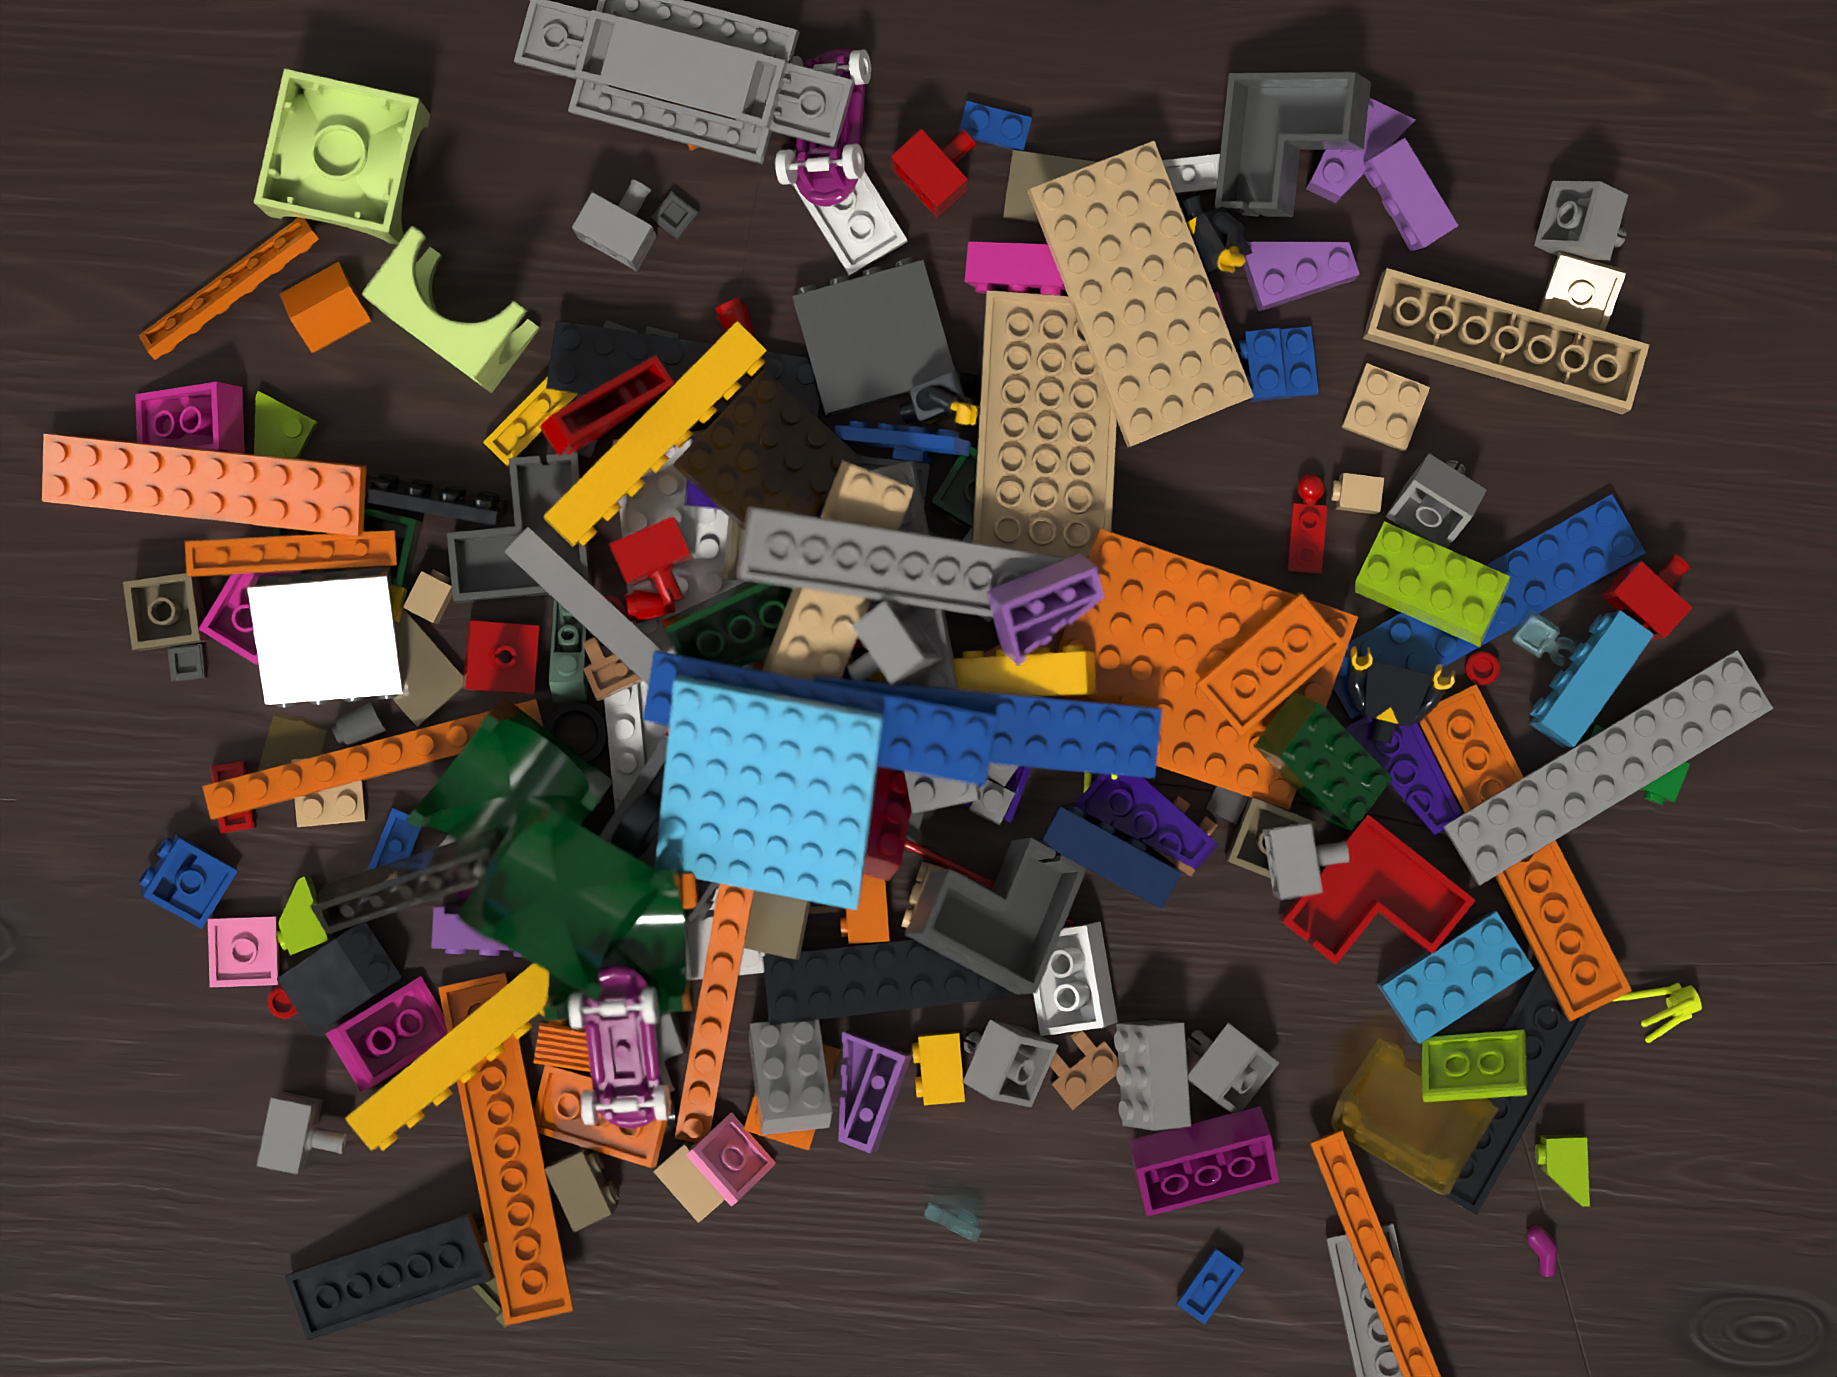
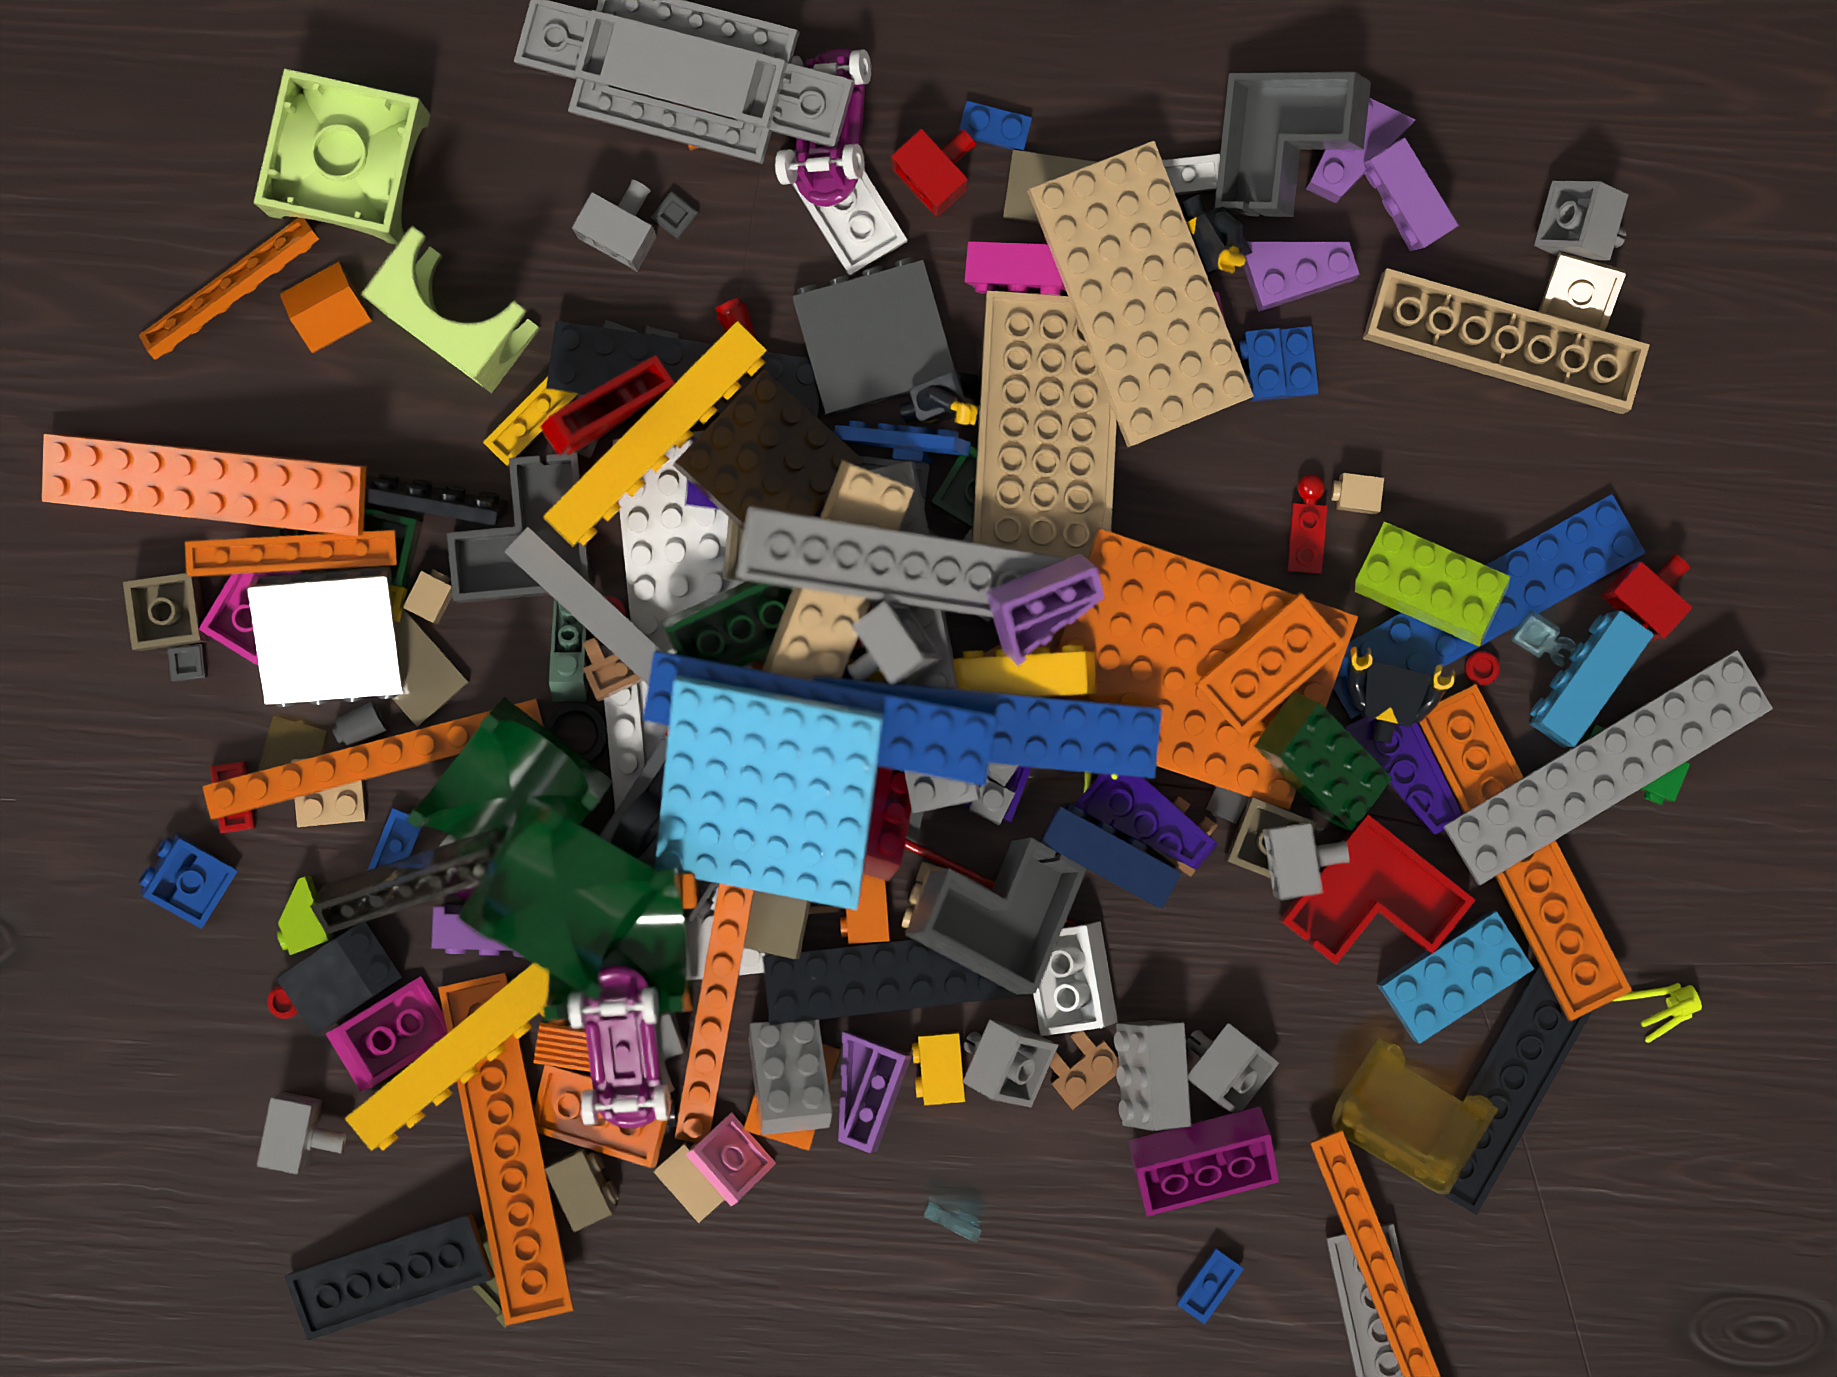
dark pink slope [135,382,245,453] -> none
bright pink plate [208,916,280,987] -> none
lime wing [254,391,318,459] -> none
red brick [462,620,539,694] -> none
red brick [610,516,694,606] -> none
red cone [624,590,675,624] -> none
tan plate [1341,363,1430,452] -> none
light grey brick [1386,454,1487,549] -> none
lime tile [1422,1029,1528,1102] -> none
magenta arm [1527,1225,1558,1277] -> none
lime slope [1535,1134,1590,1207] -> none

